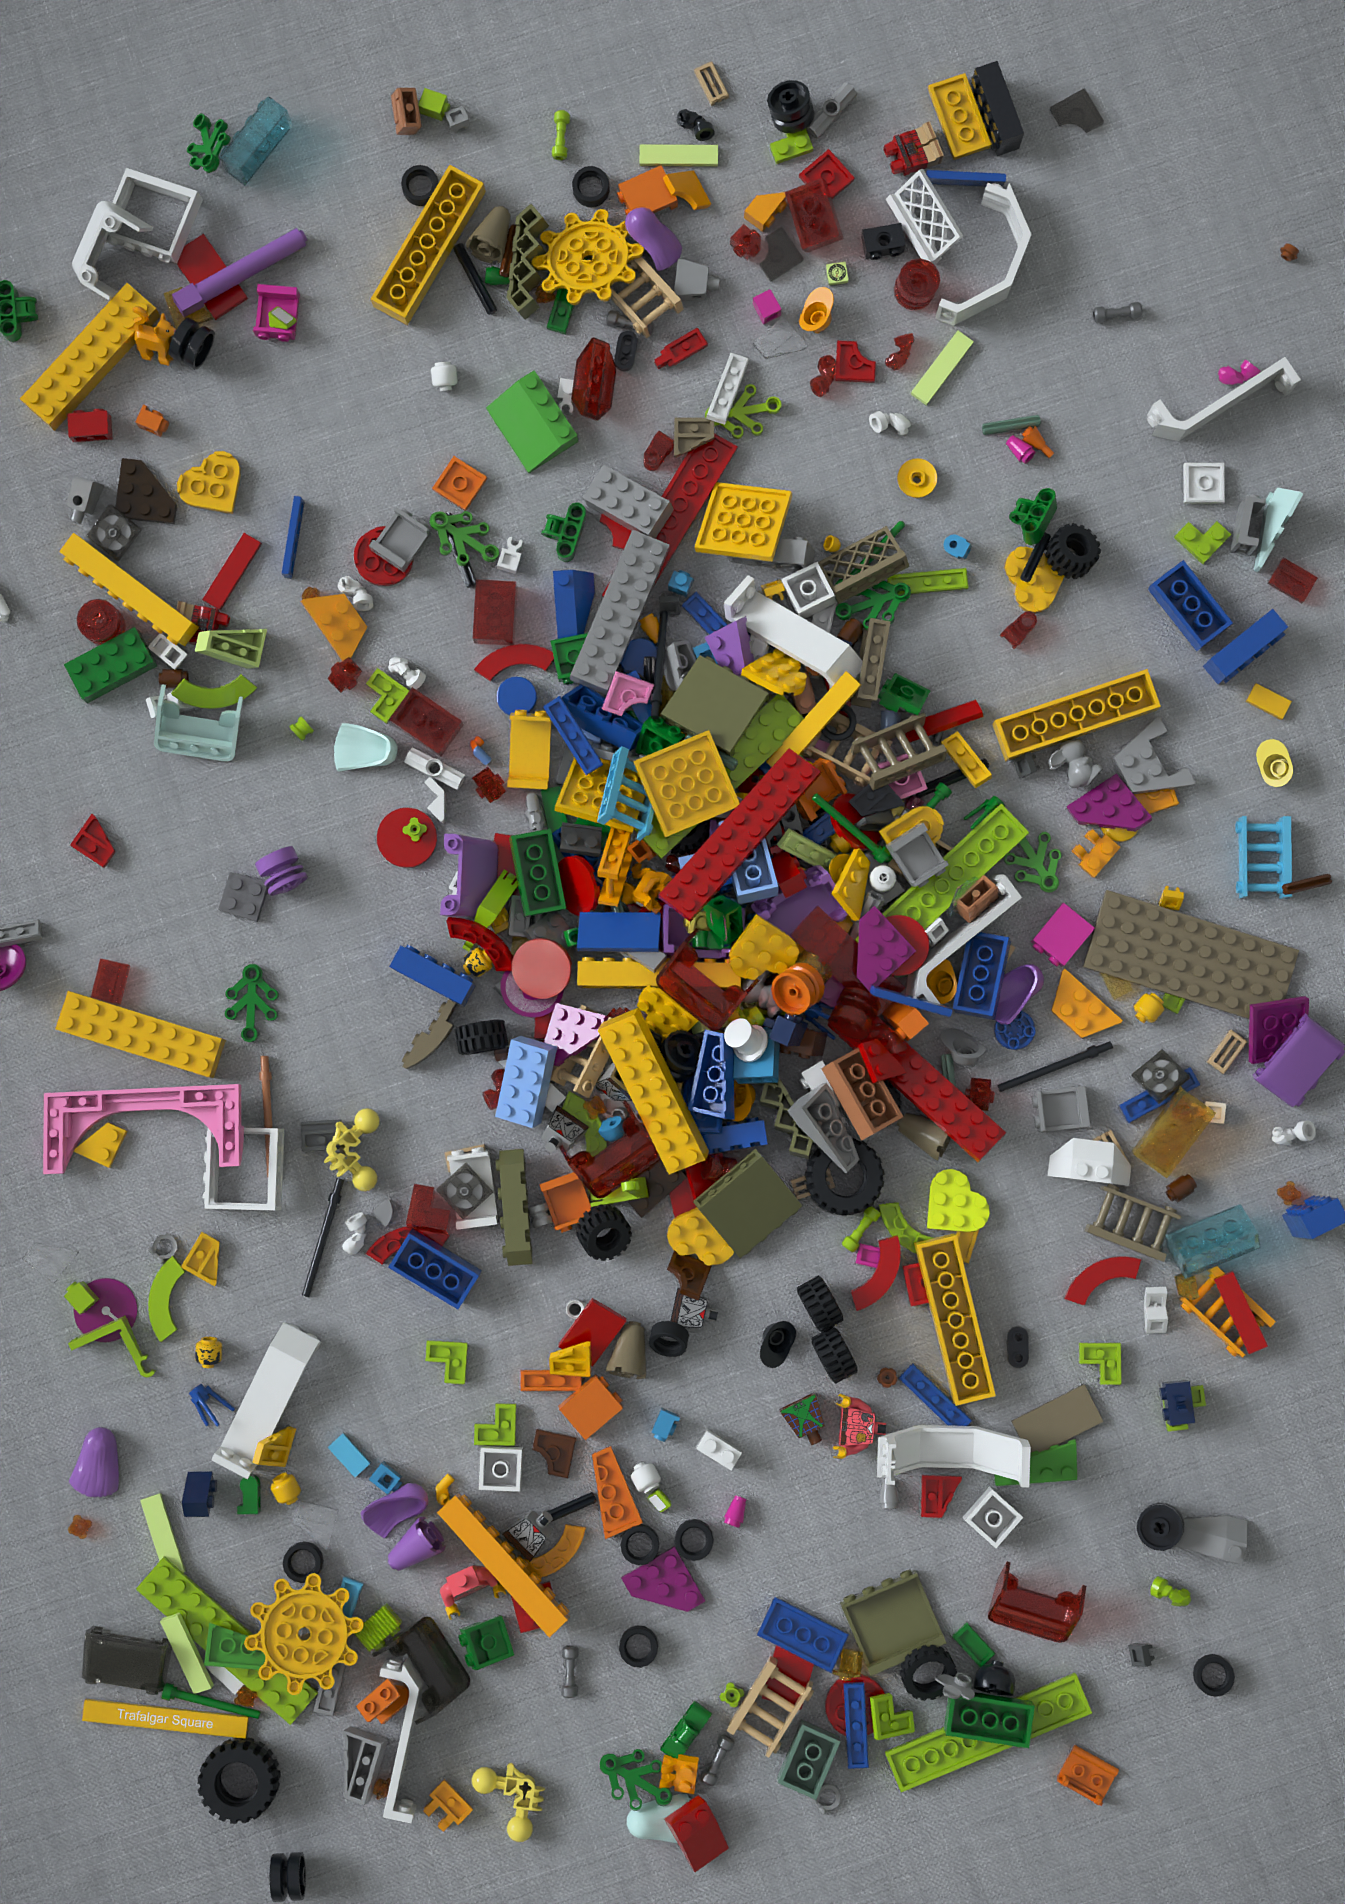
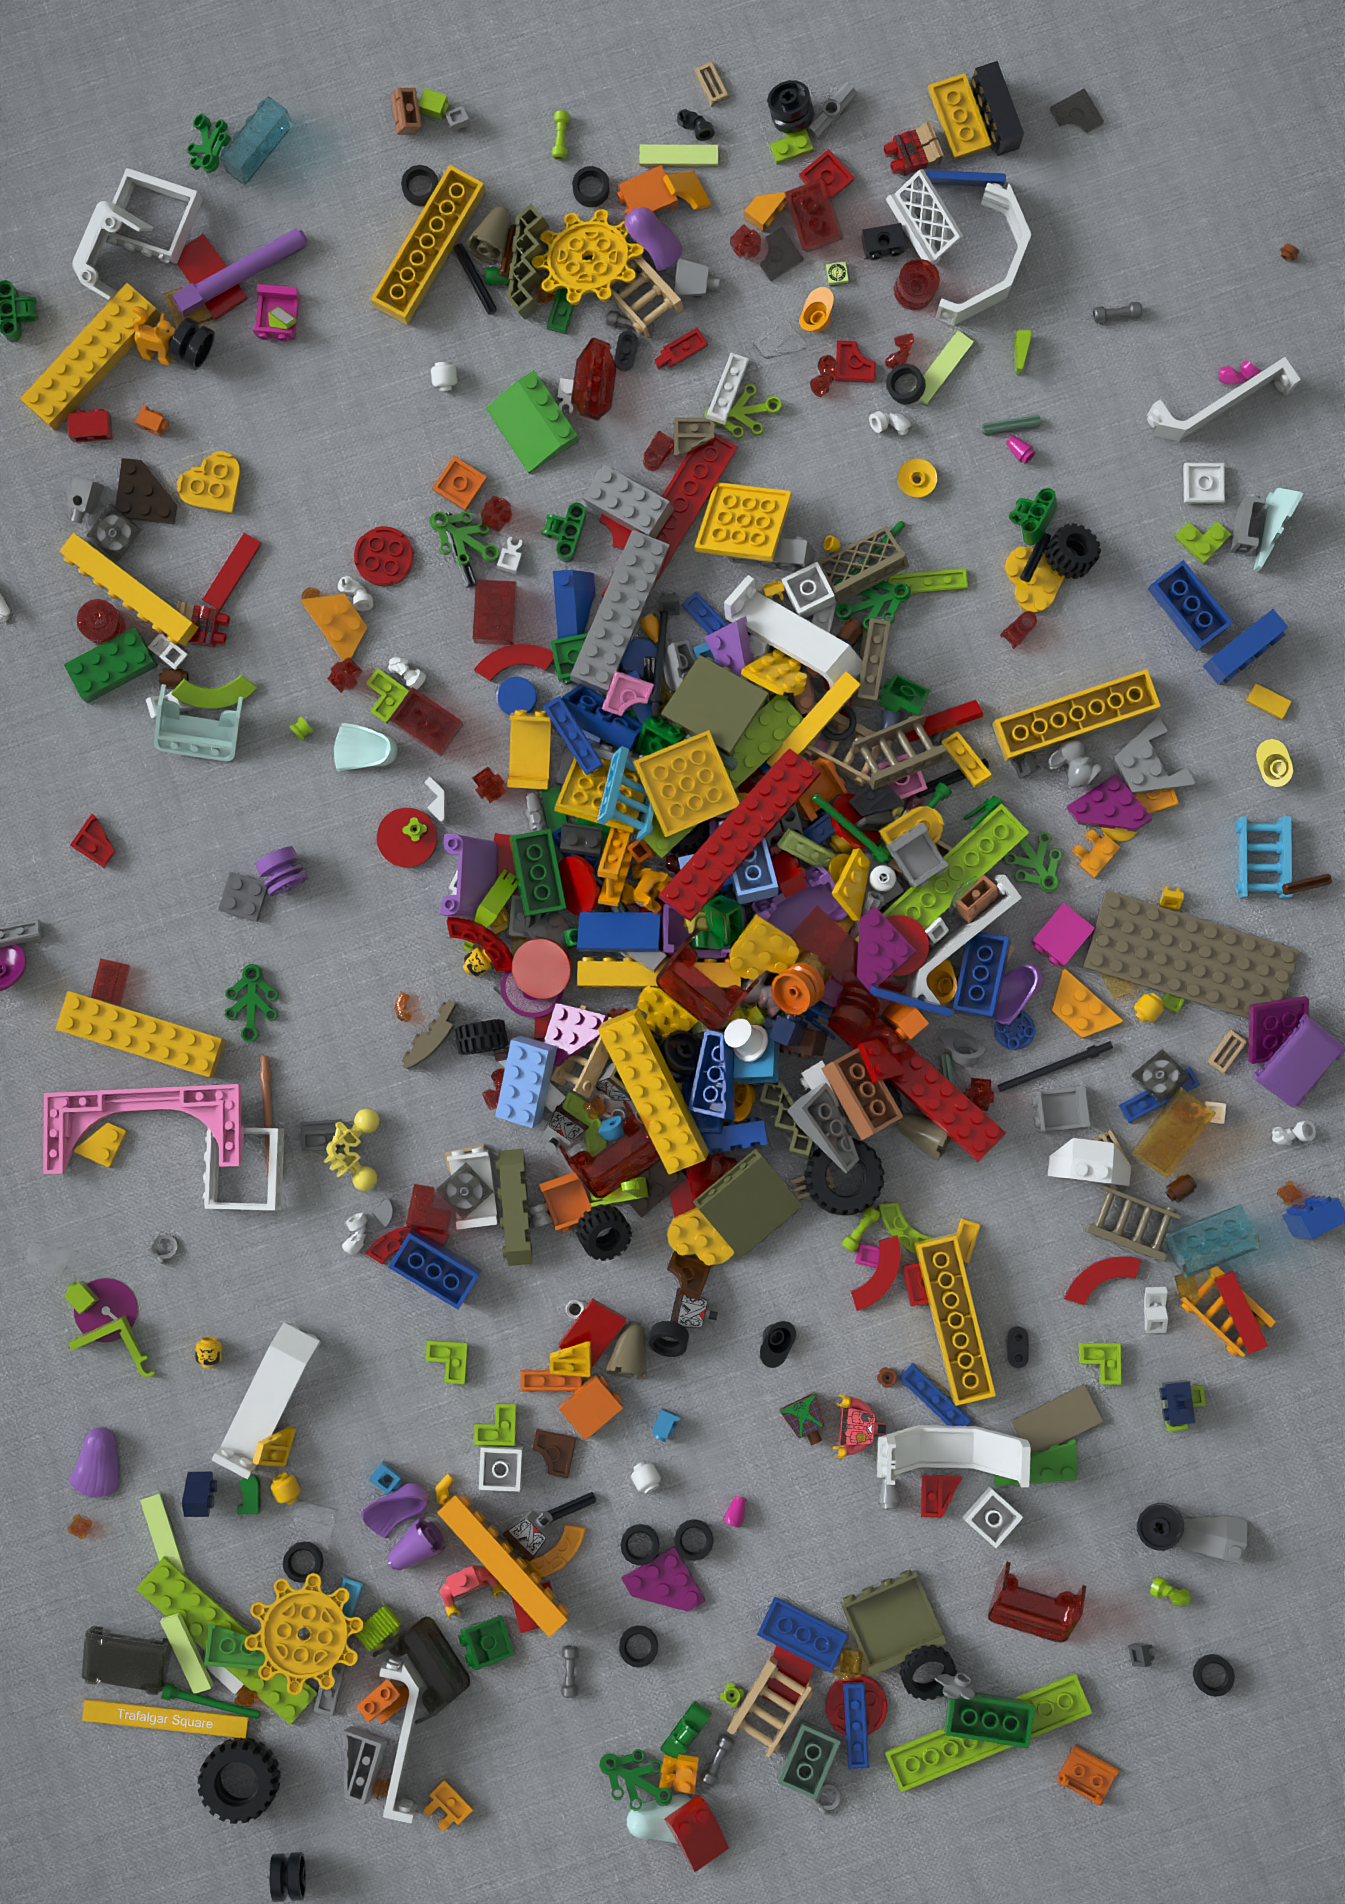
lime tile [148,1256,186,1342] -> none
yellow wing [181,1231,220,1287] -> none
blue plant [189,1384,235,1427] -> none
yellowish green wedge [195,629,267,669] -> none
blue tile [282,496,305,579] -> none
black bar [302,1178,344,1297] -> none
medium azure tile [327,1433,371,1477] -> none
light grey panel [369,507,431,572] -> none
blue brick [389,944,476,1007] -> none
white piece [404,747,466,791] -> none
medium blue arm [470,736,492,766] -> none
light yellow piece [472,1763,545,1842] -> none
orange wing [592,1446,643,1539] -> none
slope [648,1488,671,1512] -> none
dark azure brick [668,570,694,598] -> none
white brick [696,1429,742,1471] -> none
dark pink panel [753,289,782,325] -> none
black tyre [797,1275,843,1332] -> none
black tyre [811,1326,858,1384] -> none
lime plate [870,1693,915,1740] -> none
neon yellow plate [927,1169,990,1232] -> none
dark azure piece [943,535,972,559] -> none
green tile [952,1622,996,1667] -> none
black cylinder [973,1660,1015,1696] -> none
orange cone [1022,426,1054,458] -> none
clear red plate [1267,557,1318,604] -> none
none -> clear orange arm [394,992,412,1022]
none -> clear red brick [481,495,512,532]
none -> black tyre [886,364,926,405]
none -> lime slope [1014,330,1032,375]

